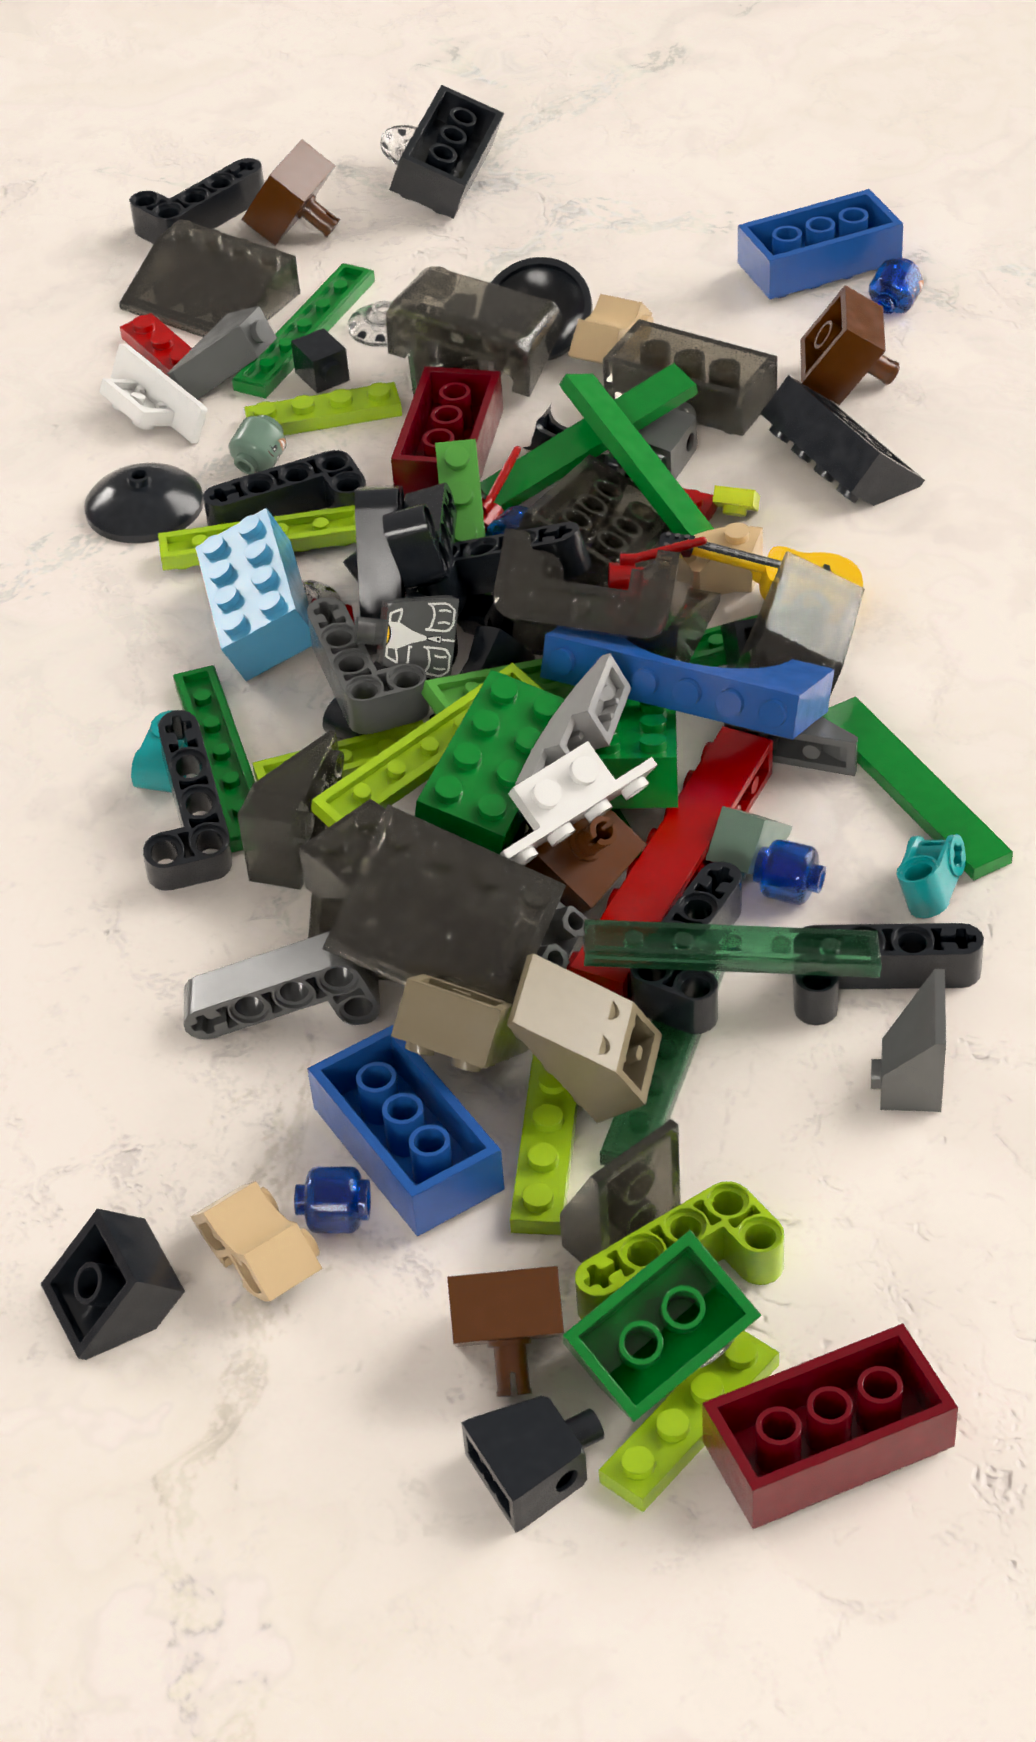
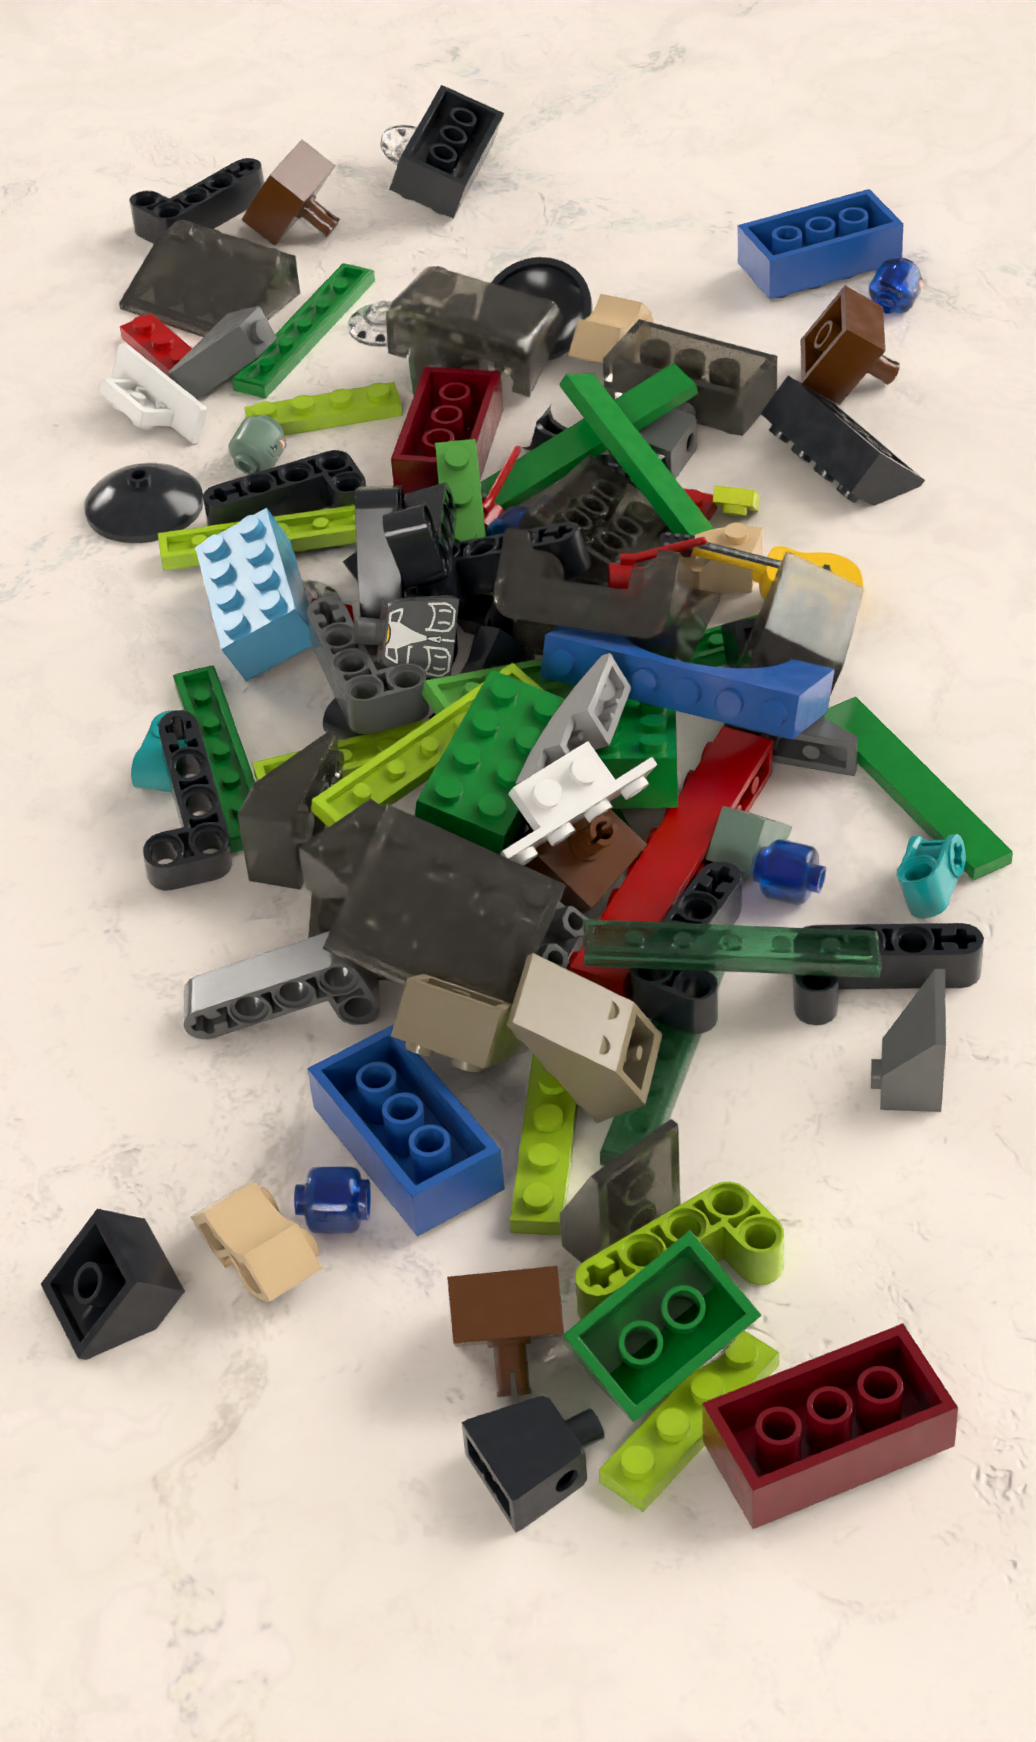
black brick [291,328,350,393] -> none

